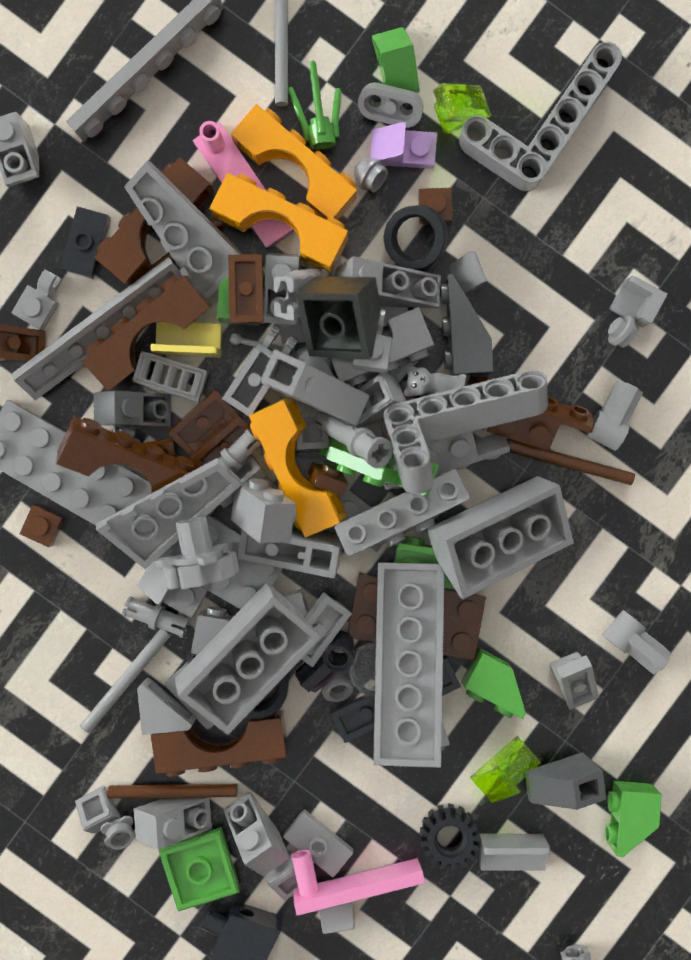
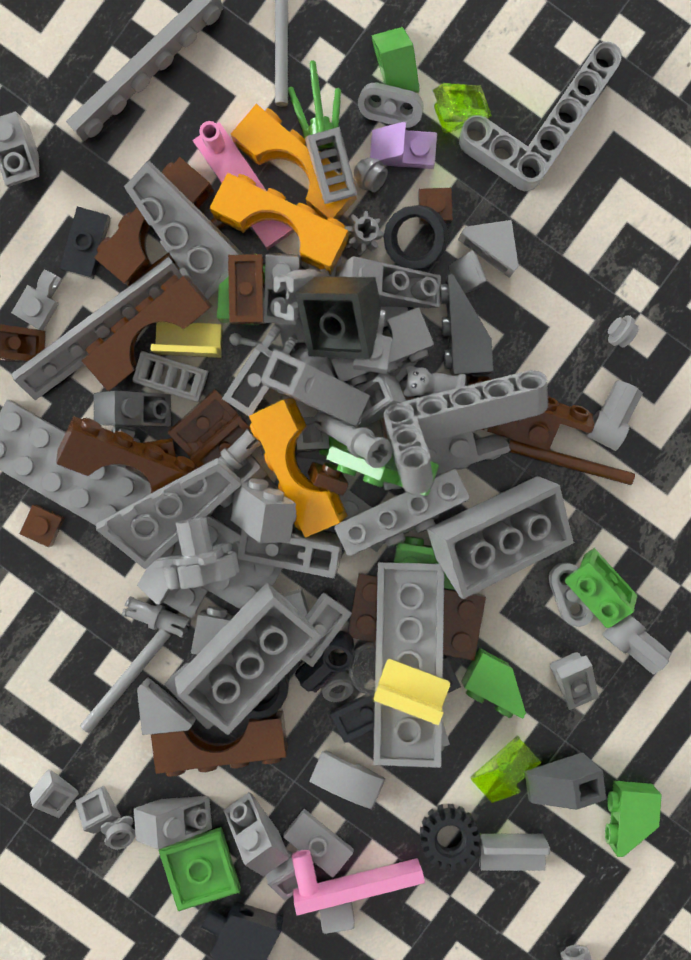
reddish brown bar [108,784,238,799] -> none
light grey panel [610,276,668,328] -> none
none -> light grey slope [30,769,79,818]
none -> light grey slope [305,127,357,204]
none -> light grey slope [310,750,386,809]
none -> light grey gear [345,211,384,255]
none -> light yellow panel [373,659,450,725]
none -> light grey slope [458,220,518,278]
none -> light grey plate [549,562,594,627]
none -> bright green bracket [565,548,637,628]

